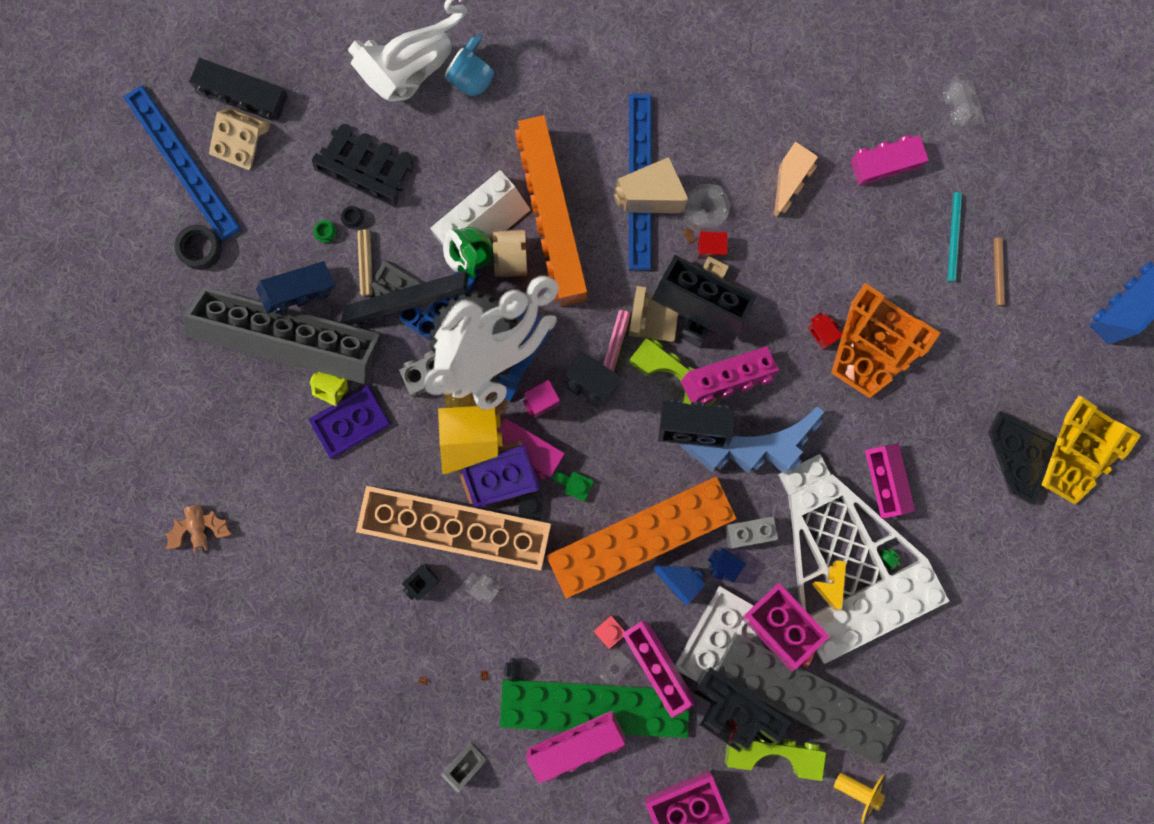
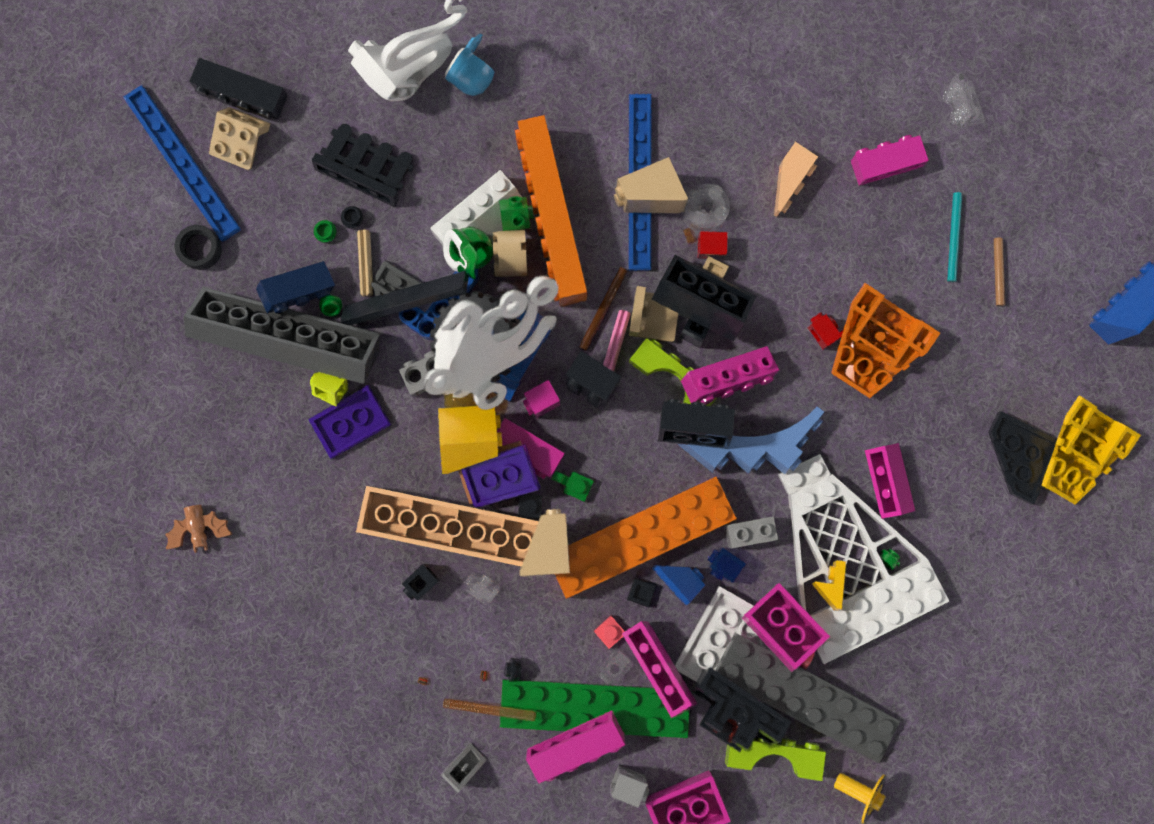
none -> green plate [319,295,342,317]
none -> clear orange bar [443,698,536,721]
none -> green brick [499,196,534,231]
none -> tan slope [520,509,570,576]
none -> reddish brown bar [579,267,628,351]
none -> light grey brick [610,764,649,808]
none -> black tile [627,578,657,608]

